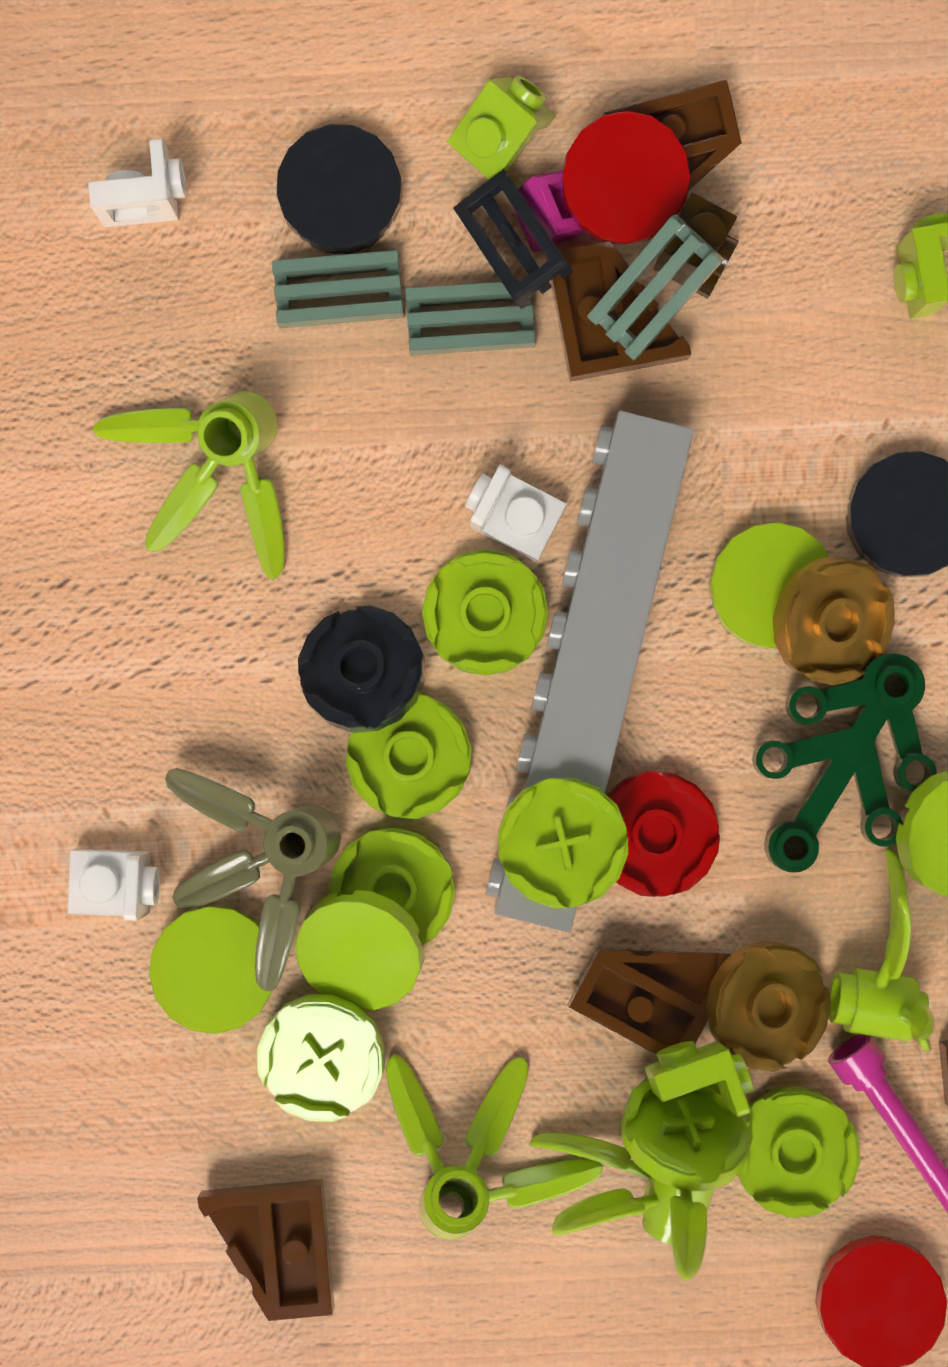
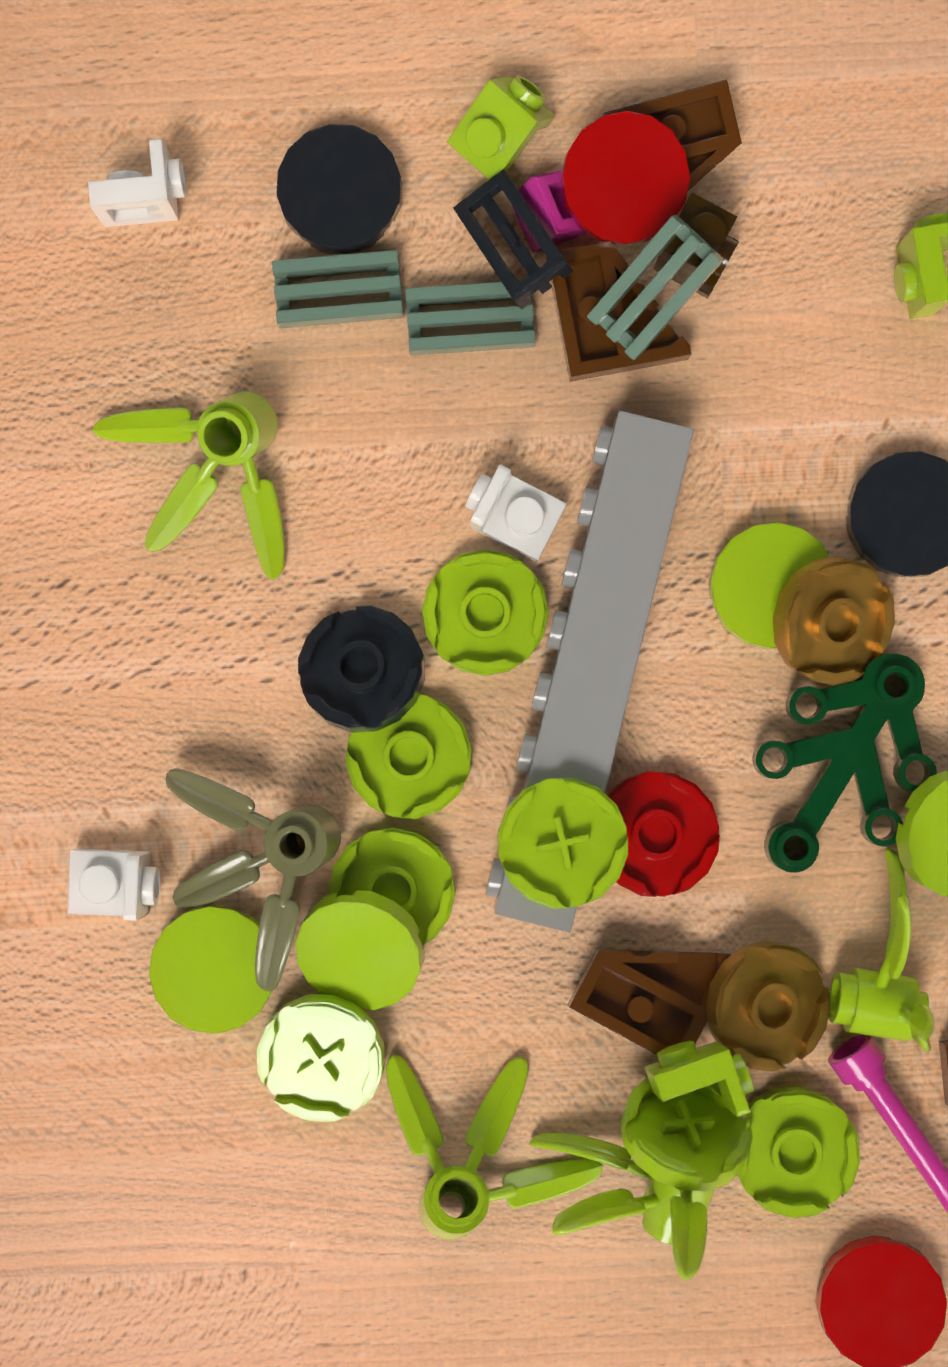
reddish brown wing [197,1179,335,1321] -> none

